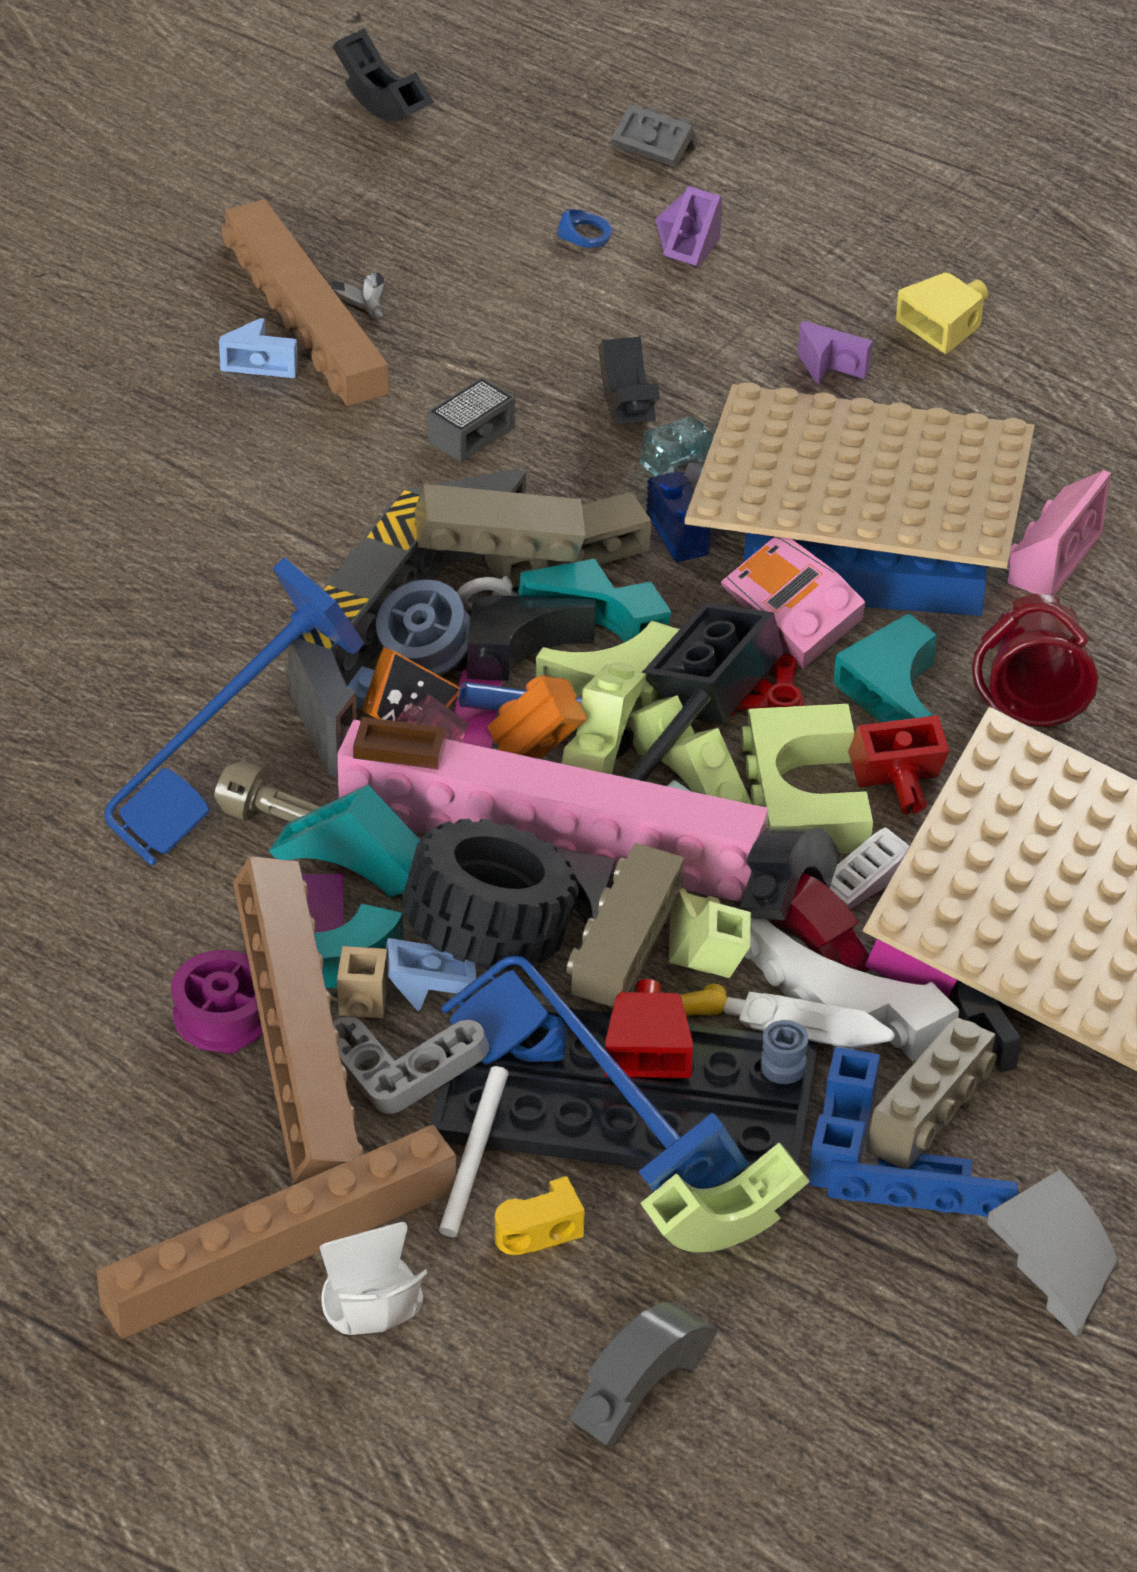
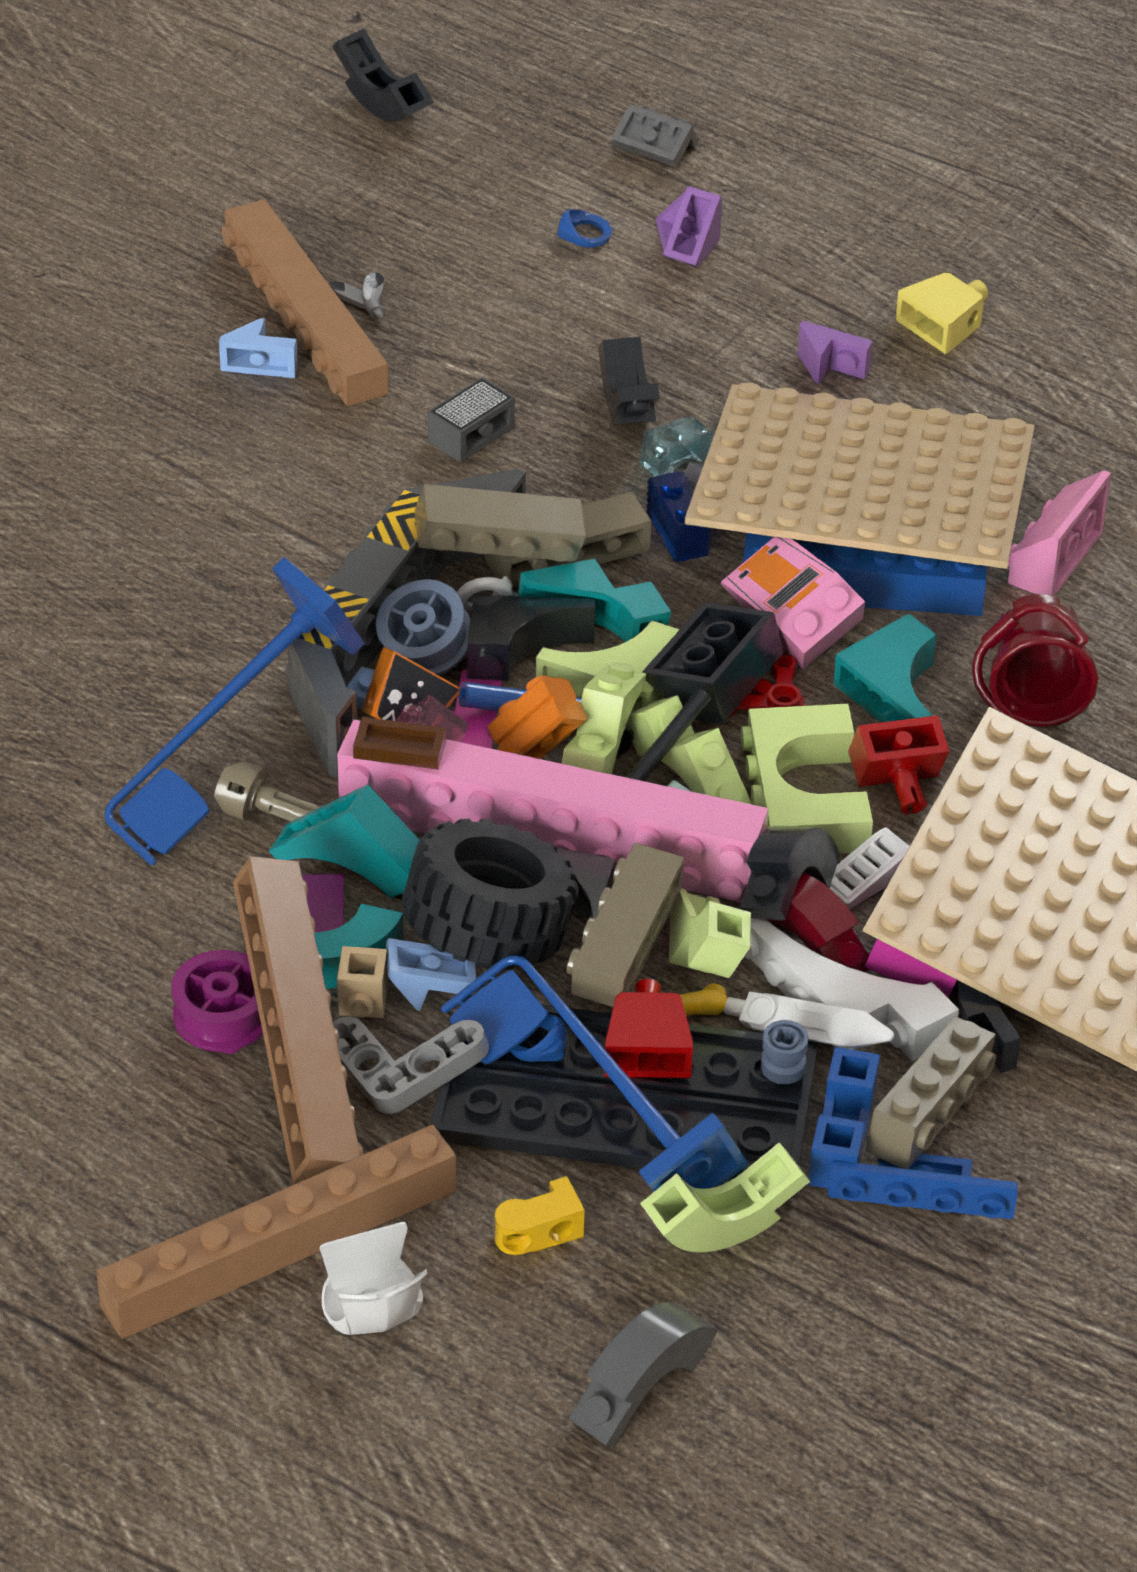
white bar [439,1066,508,1237] -> none
light grey slope [987,1170,1118,1336] -> none

